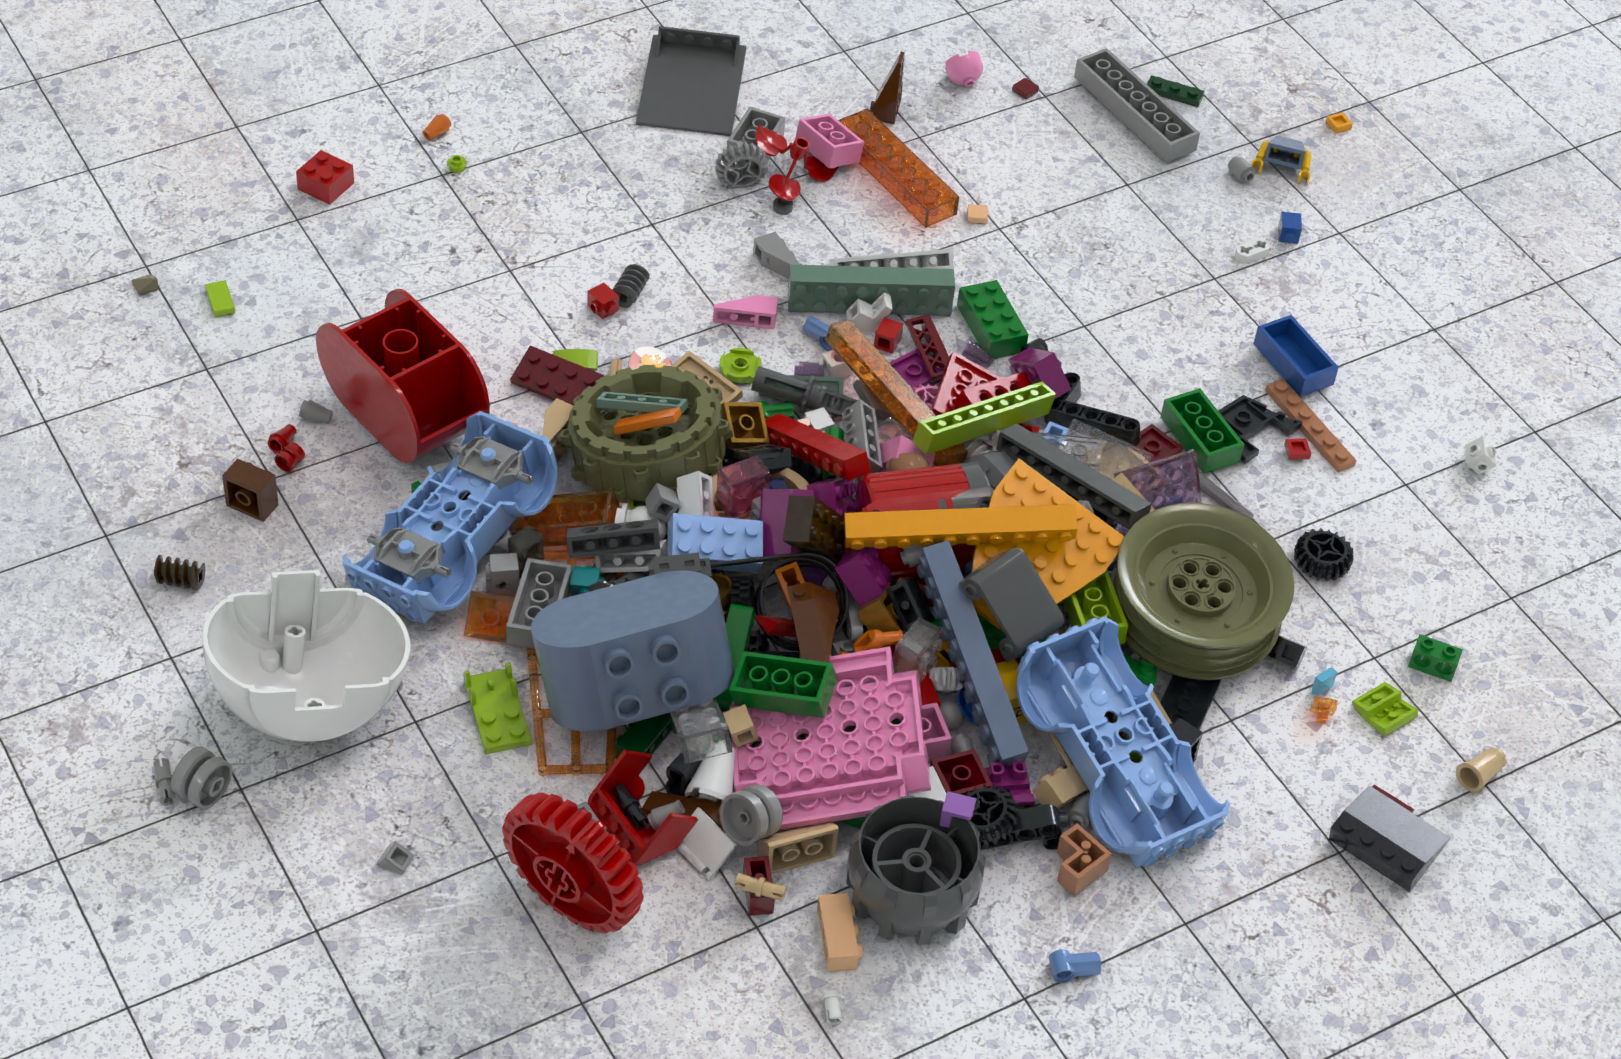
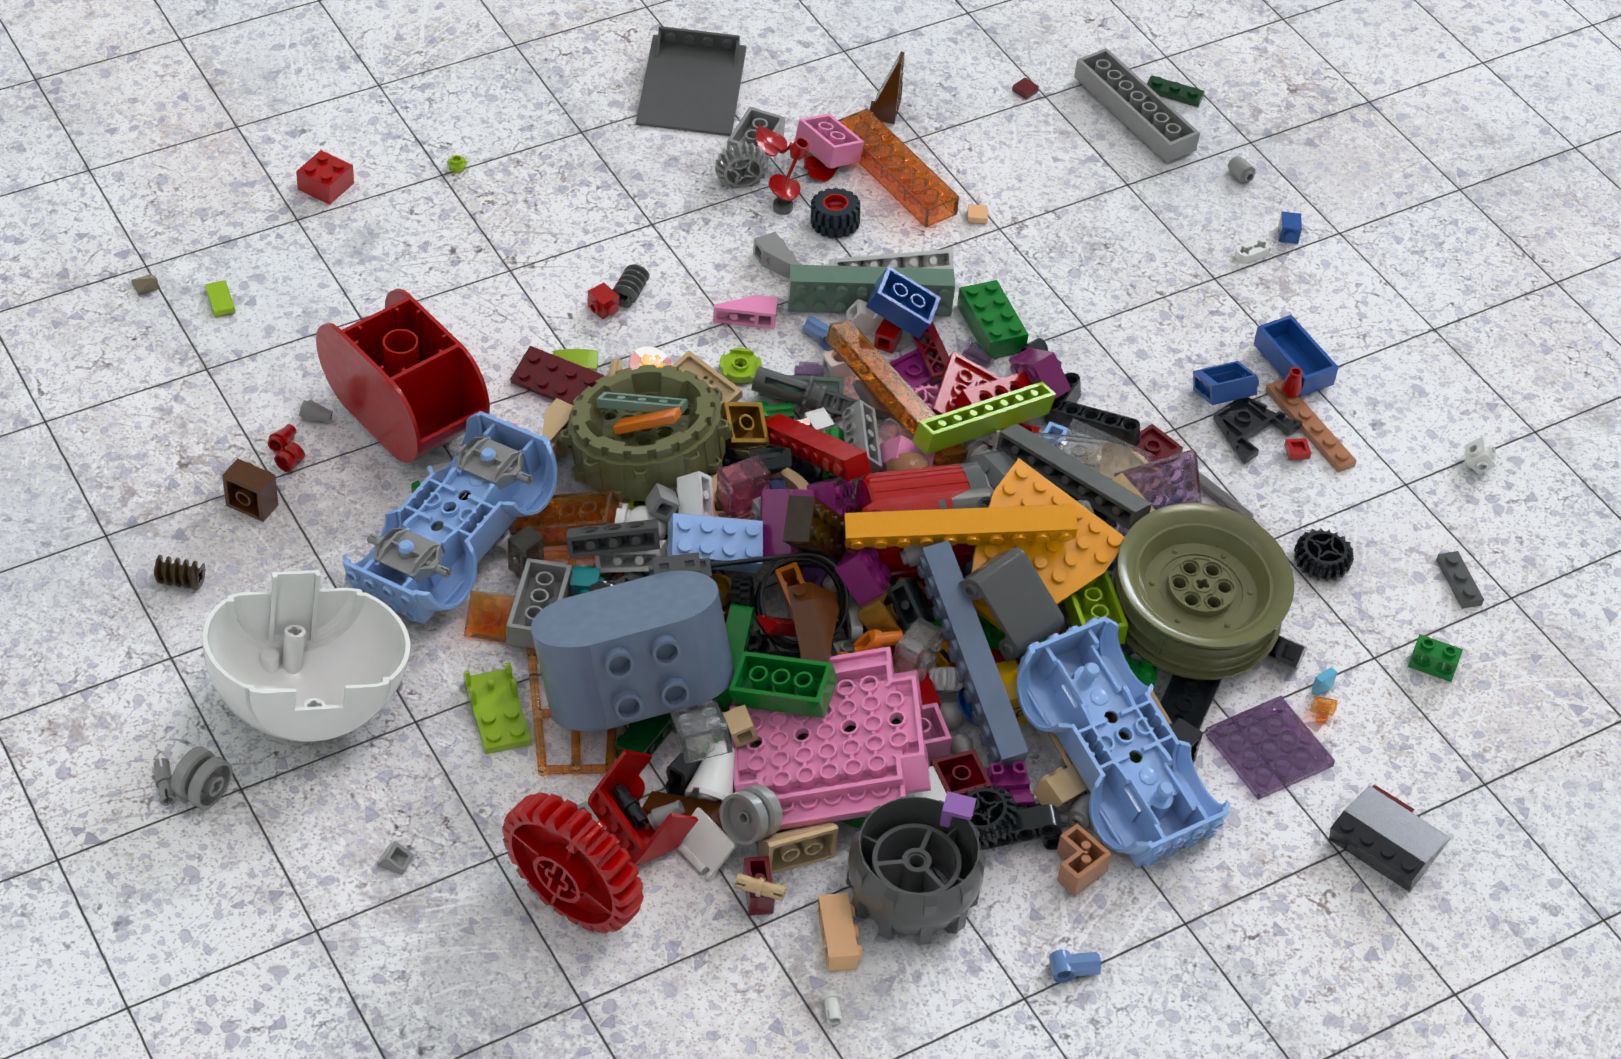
orange cone [422,114,452,141] -> none
light grey brick [485,553,519,602] -> none
bright pink cylinder [945,51,983,87] -> none
green brick [1160,388,1244,474] -> none
sand blue torso [1251,136,1312,185] -> none
light orange tile [1326,112,1353,134] -> none
lime slope [1352,682,1418,736] -> none
tan plant [1456,747,1507,793] -> none
none -> black wheel [811,188,861,238]
none -> blue brick [866,266,941,339]
none -> blue window [1193,361,1259,405]
none -> clear purple plate [1204,696,1335,800]
none -> red cone [1281,367,1302,398]
none -> dark grey plate [1436,551,1484,609]

